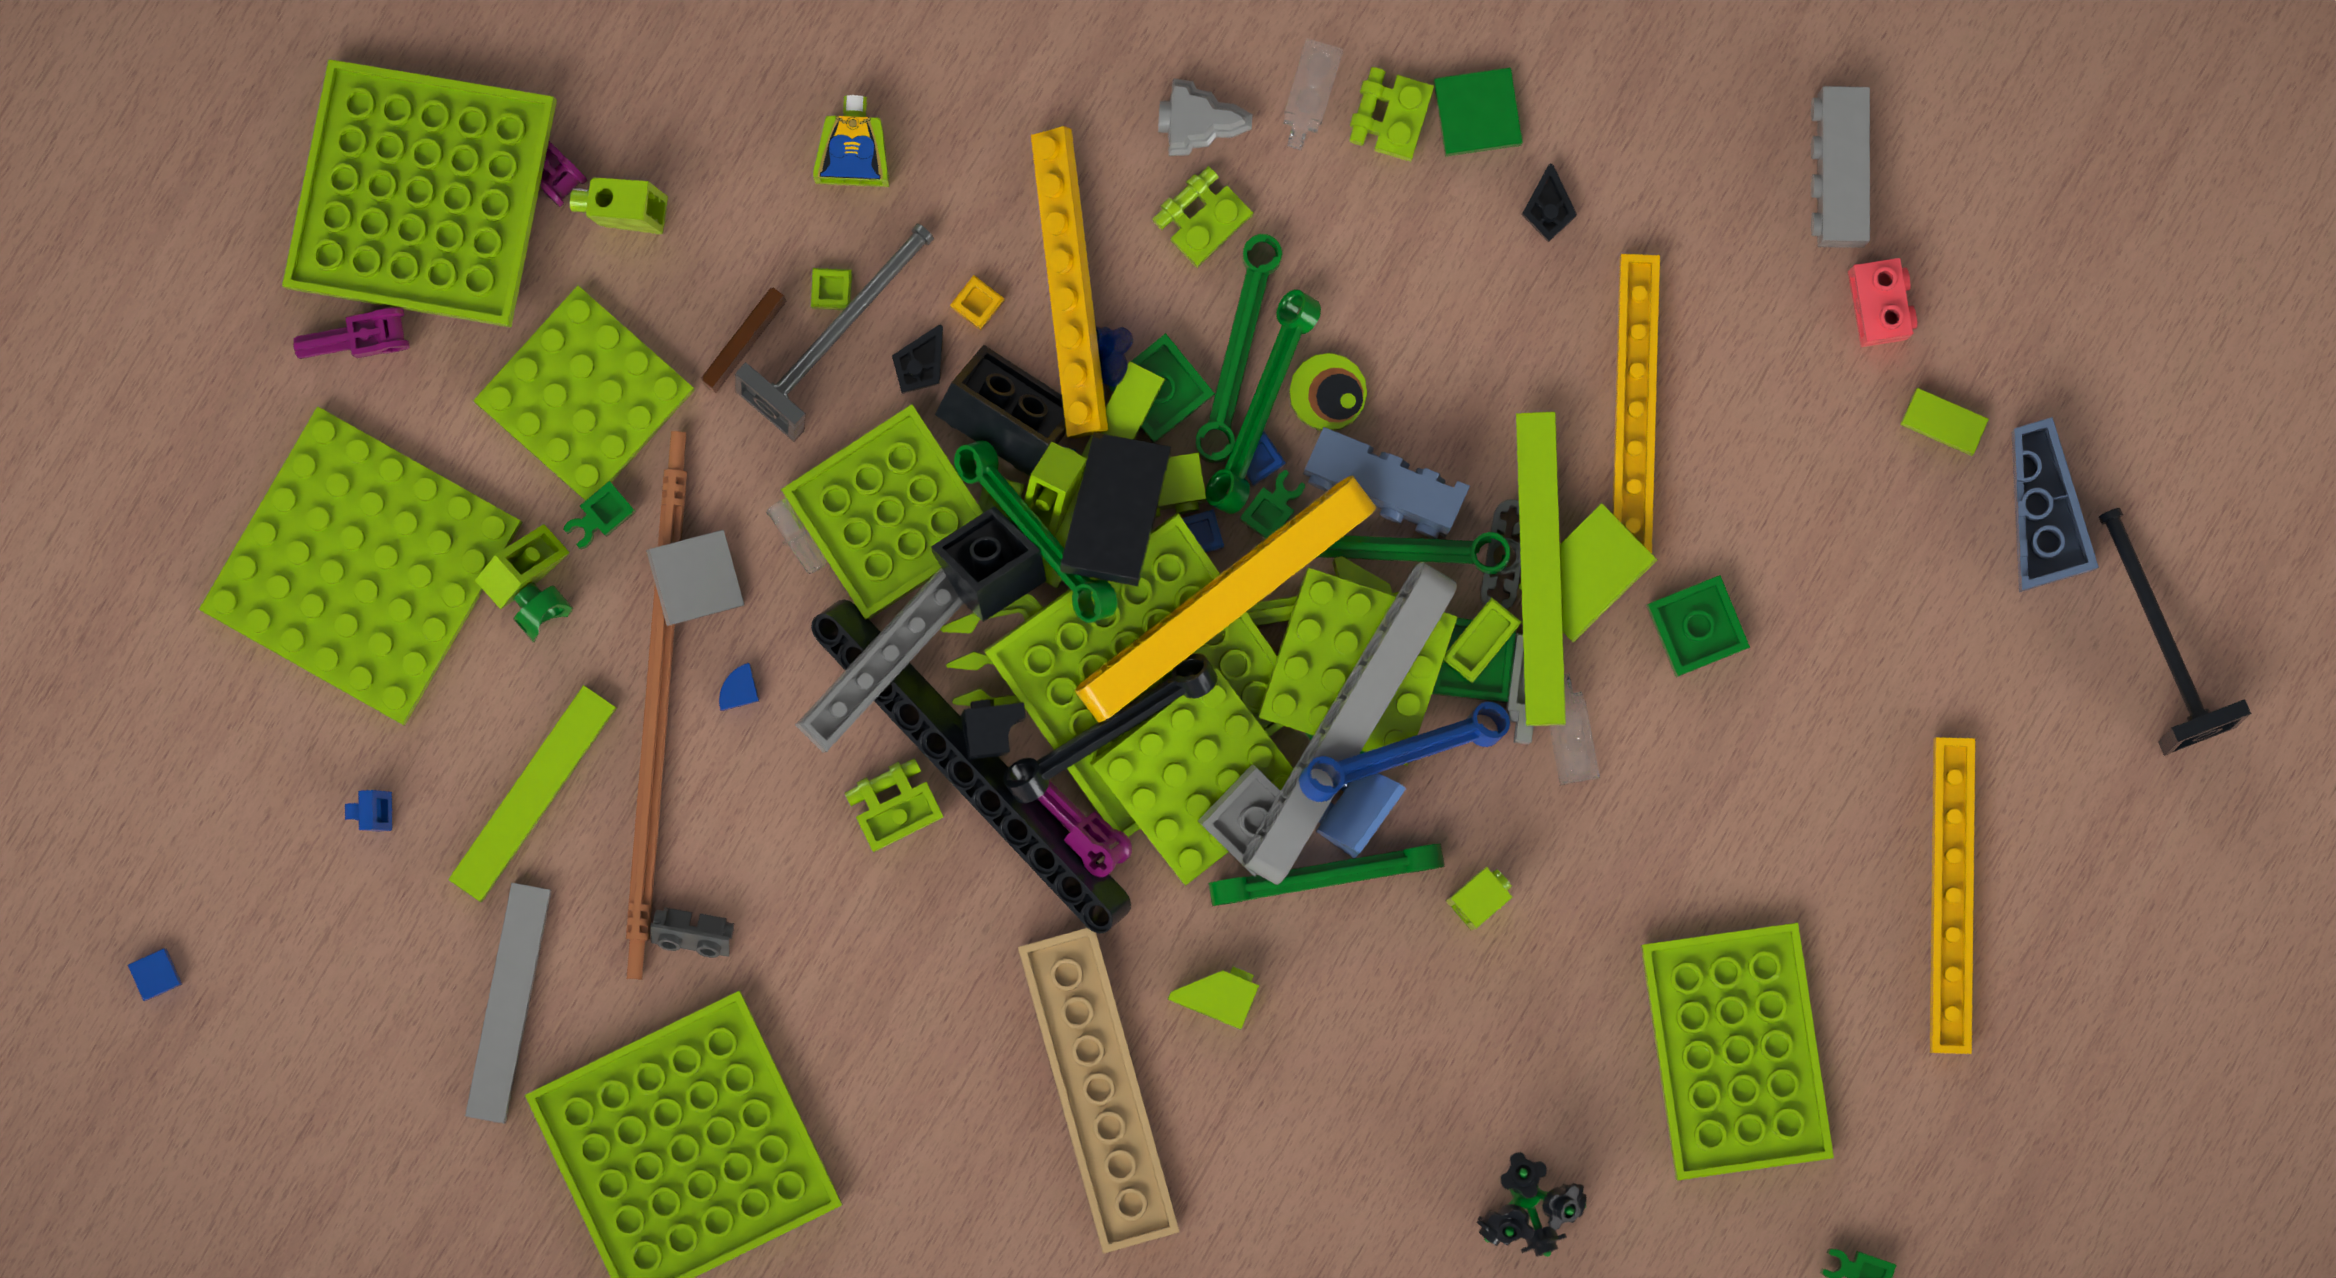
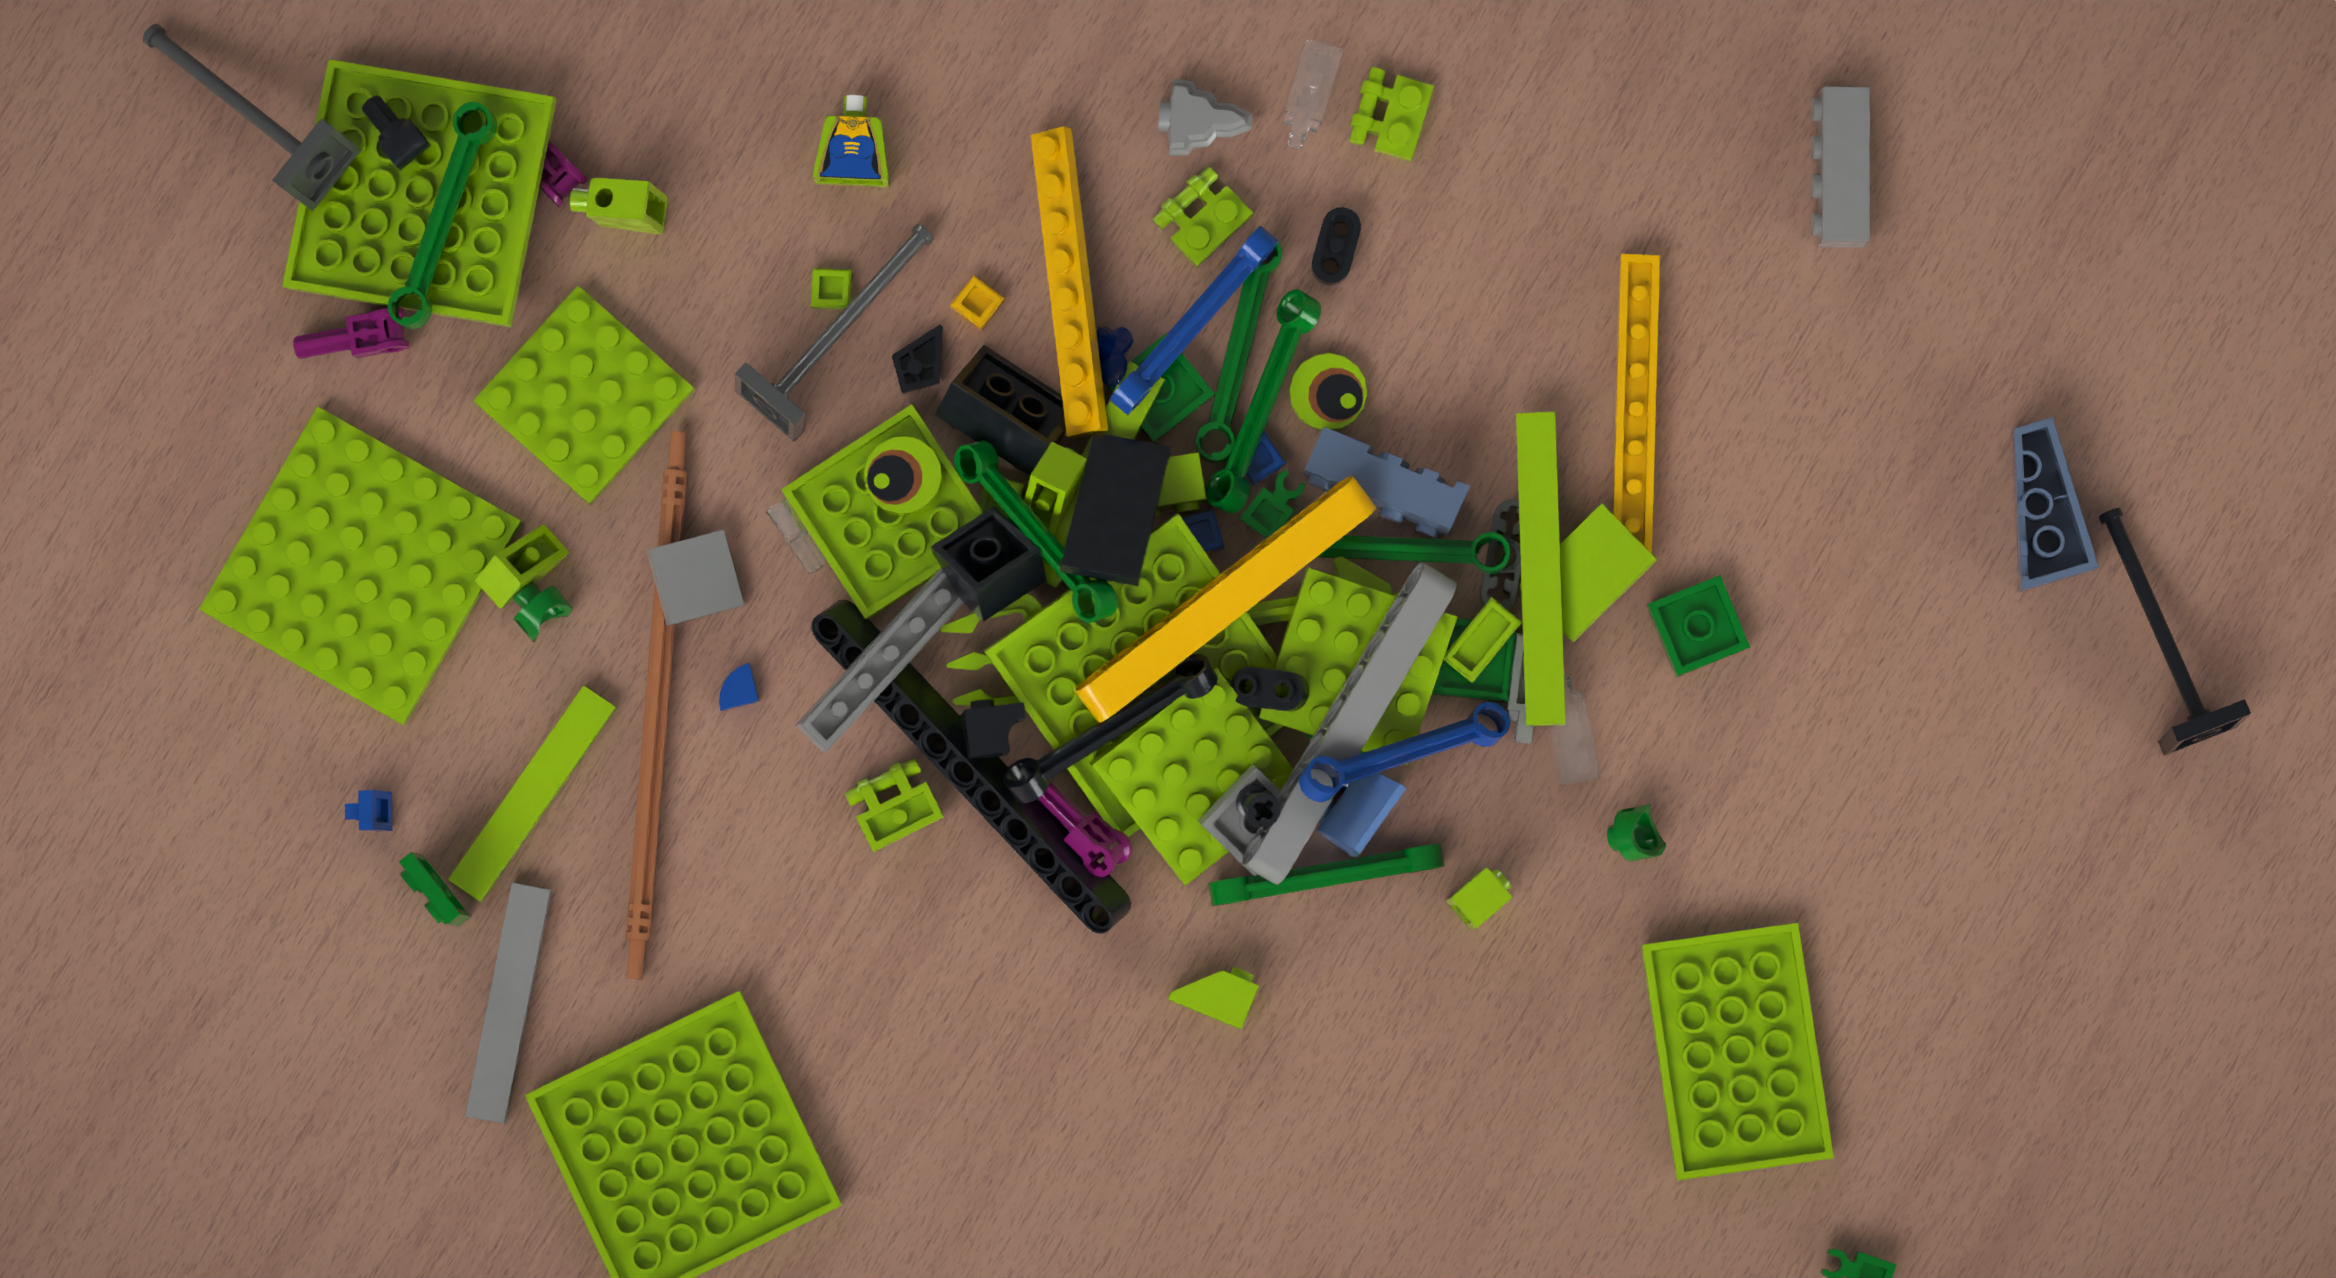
blue tile [128,948,182,1001] -> none
green plate [563,481,636,550] -> none
dark grey hinge [651,907,734,958] -> none
reddish brown tile [701,287,787,394] -> none
tan plate [1018,928,1180,1254] -> none
green tile [1433,67,1523,157] -> none
black plant [1477,1152,1587,1257] -> none
black piece [1522,163,1577,243] -> none
coral brick [1848,258,1917,347] -> none
lime tile [1900,388,1989,456] -> none
yellow plate [1930,737,1975,1054] -> none
none -> dark grey tile [143,24,361,211]
none -> black axle [362,95,431,171]
none -> green piece [388,102,497,329]
none -> green plate [399,852,471,926]
none -> tile [864,436,943,515]
none -> blue piece [1110,226,1279,415]
none -> black plate [1231,667,1309,712]
none -> black bush [1236,784,1280,827]
none -> black plate [1311,207,1361,285]
none -> green piece [1607,804,1666,861]

